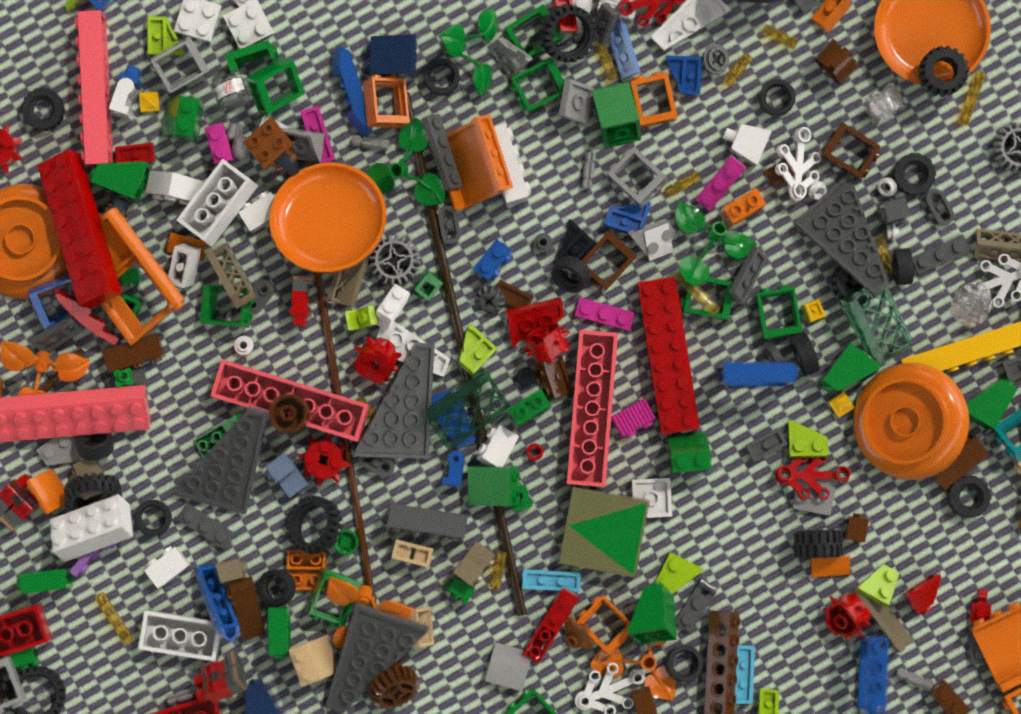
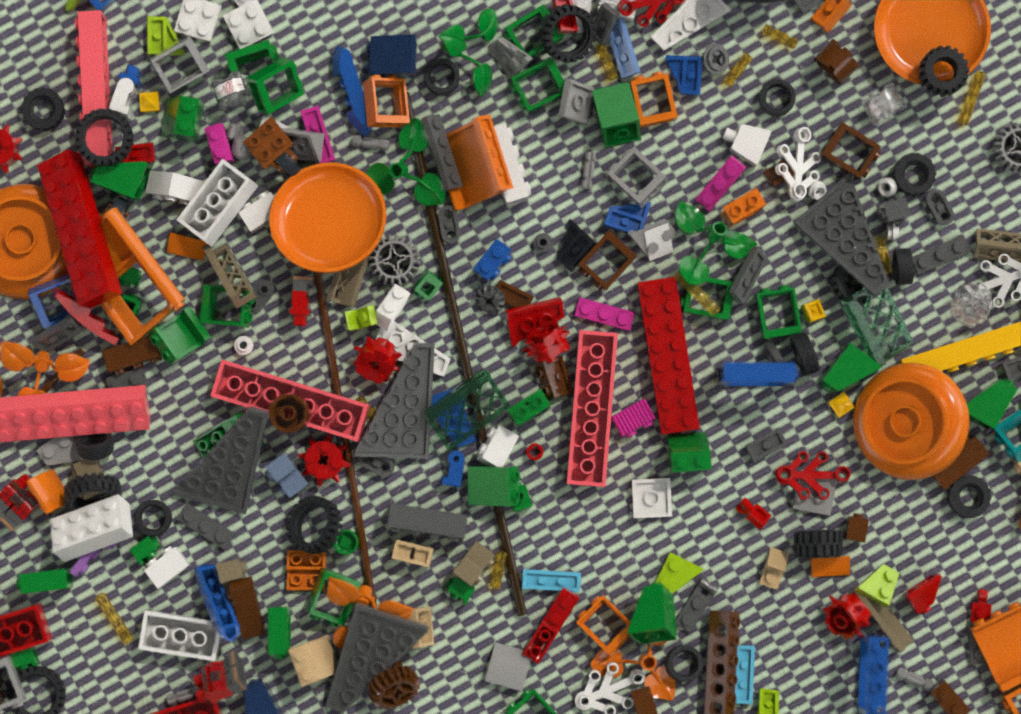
green plate [113,368,134,388] -> none
white brick [168,243,201,288] -> none
black tyre [257,569,296,606] -> none
lime wing [458,324,498,376] -> none
black tile [516,367,535,387] -> none
black tyre [551,256,590,293] -> none
tile [559,486,650,578] -> none
dark orange plate [564,615,595,649] -> none
clear yellow axle [665,171,701,197] -> none
lime wing [788,420,829,458] -> none
none -> black tyre [75,108,134,167]
none -> green brick [129,536,161,565]
none -> green panel [148,306,211,366]
none -> red plate [735,498,772,530]
none -> tan slope [759,547,789,590]

